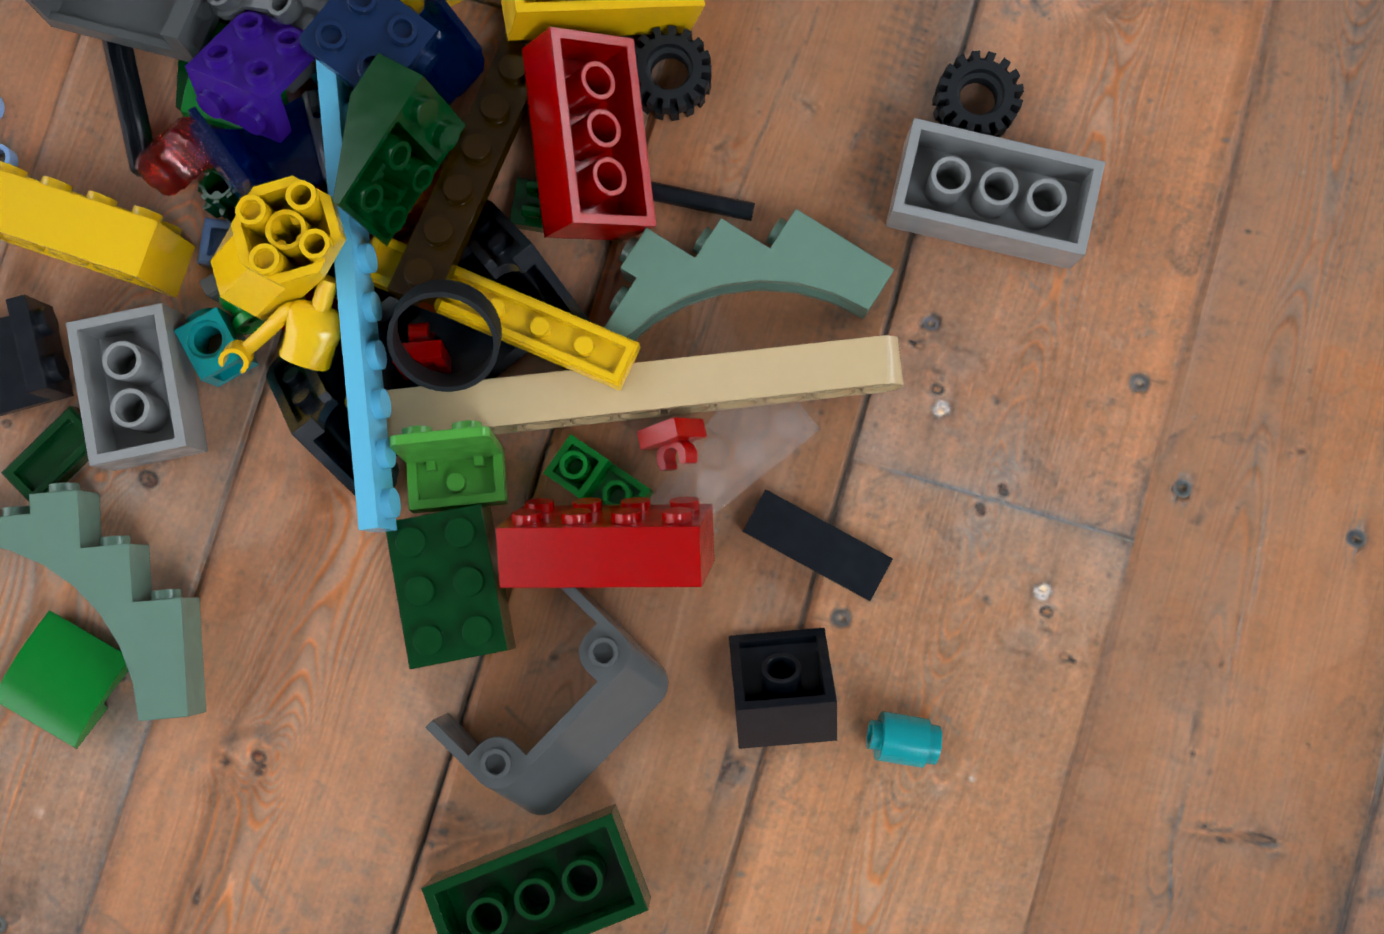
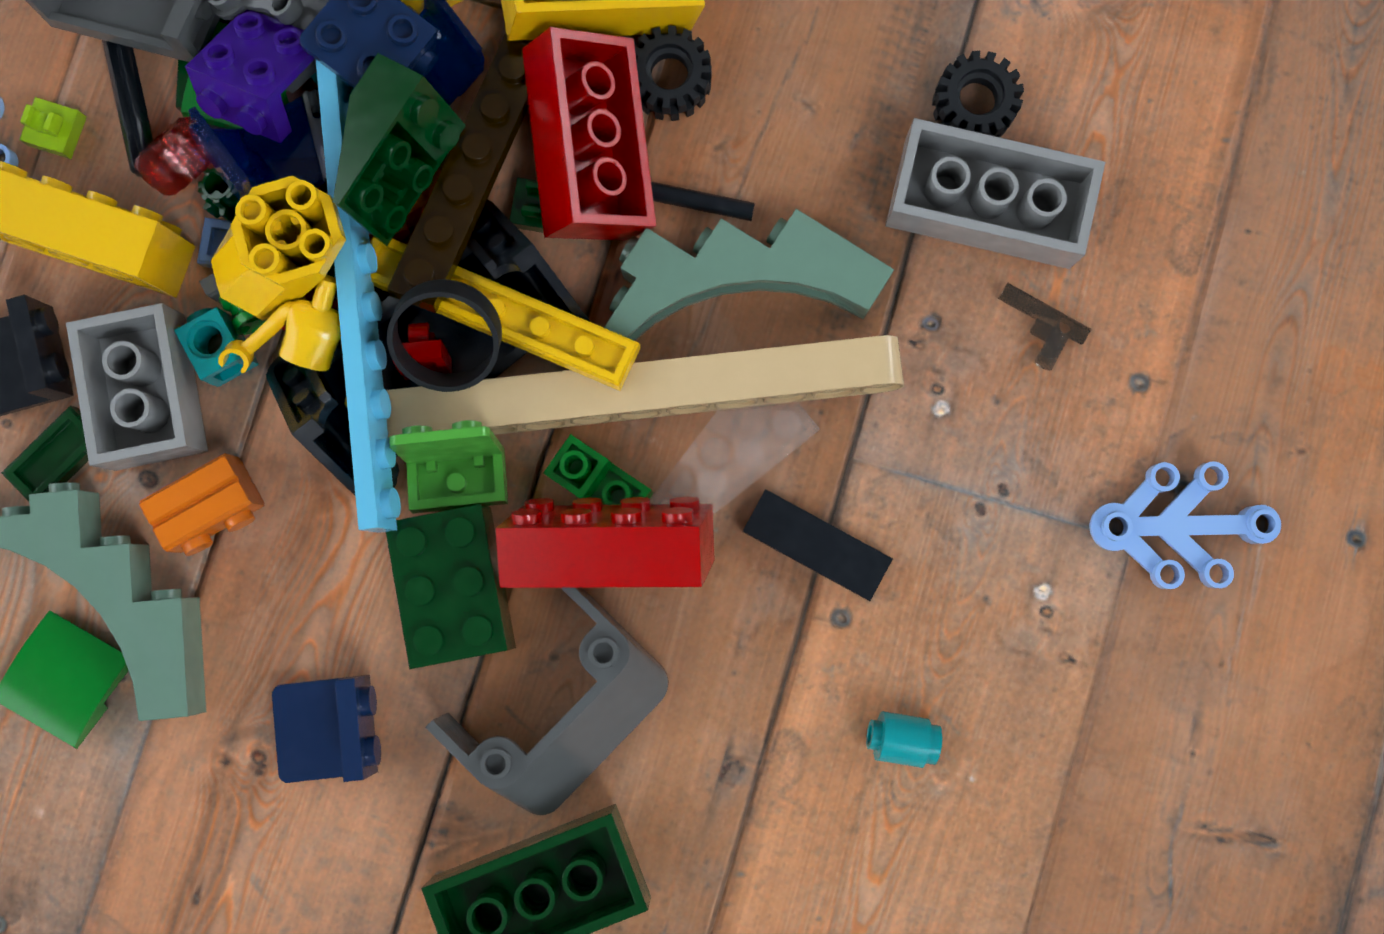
red tile [637,417,707,471] -> none
black slope [729,627,837,749] -> none
none -> lime tile [19,97,87,159]
none -> orange brick [139,453,265,556]
none -> dark blue bracket [272,675,381,783]
none -> clear smoke hose [998,282,1091,371]
none -> light blue plant [1089,461,1281,589]

